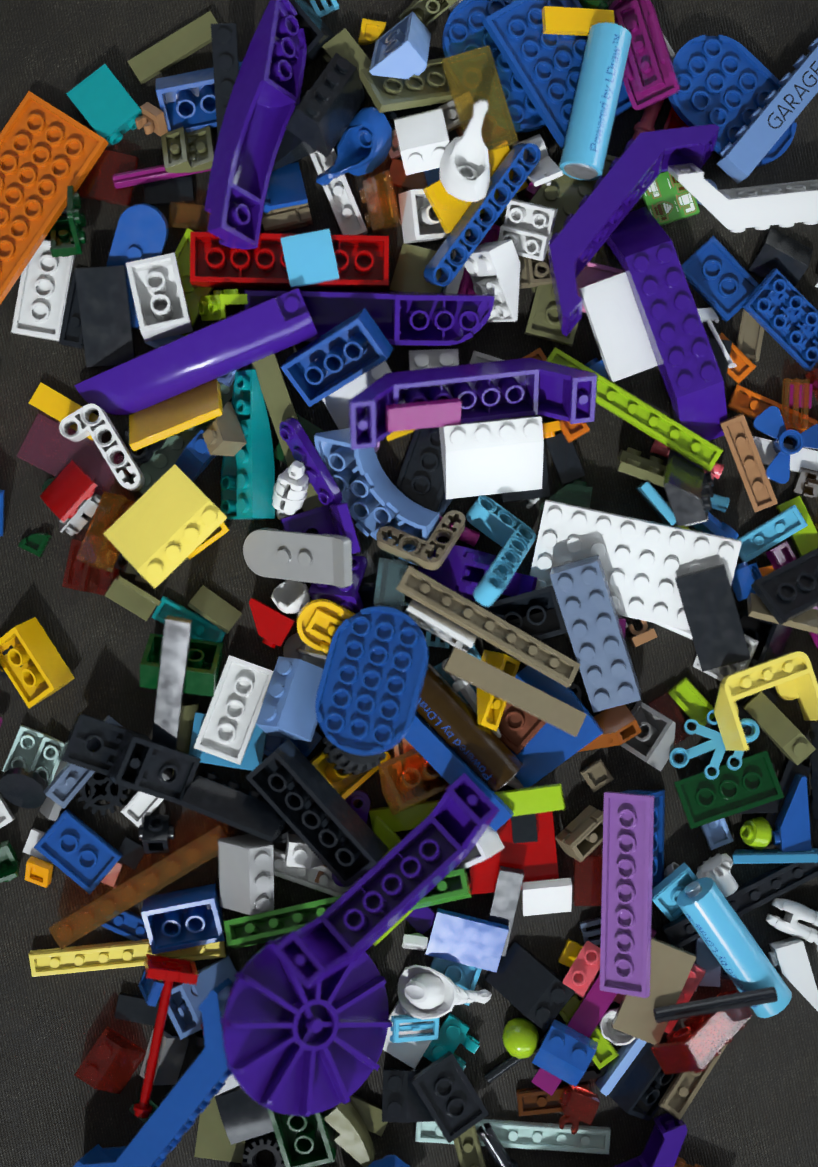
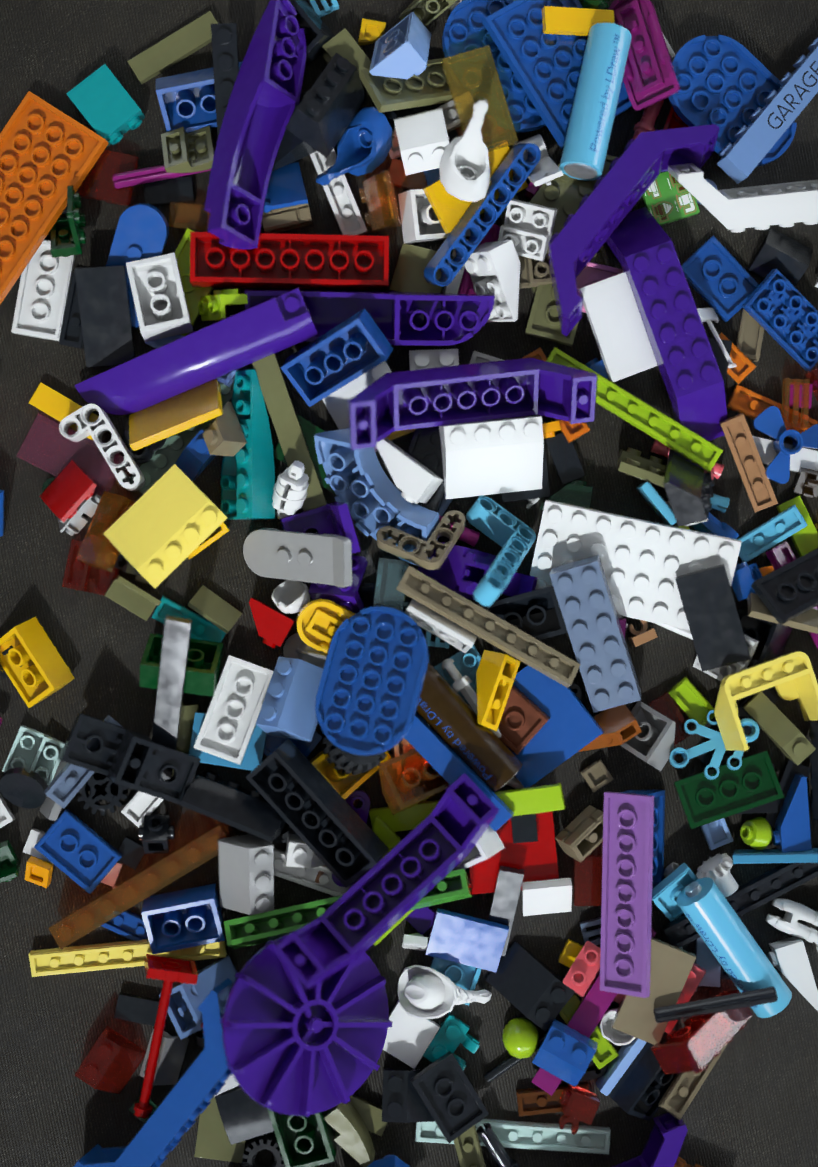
dark green tile [18,533,52,557] -> none
medium nougat tile [135,102,168,137] -> none
blue tile [138,969,164,1007] -> none
dark purple plate [279,417,342,507] -> none
medium azure tile [280,229,339,288] -> none
magenta tile [386,398,462,432] -> none
medium azure tile [390,1015,439,1043] -> none
dark tan tile [443,647,587,737] -> none
none -> white slope [376,437,443,504]

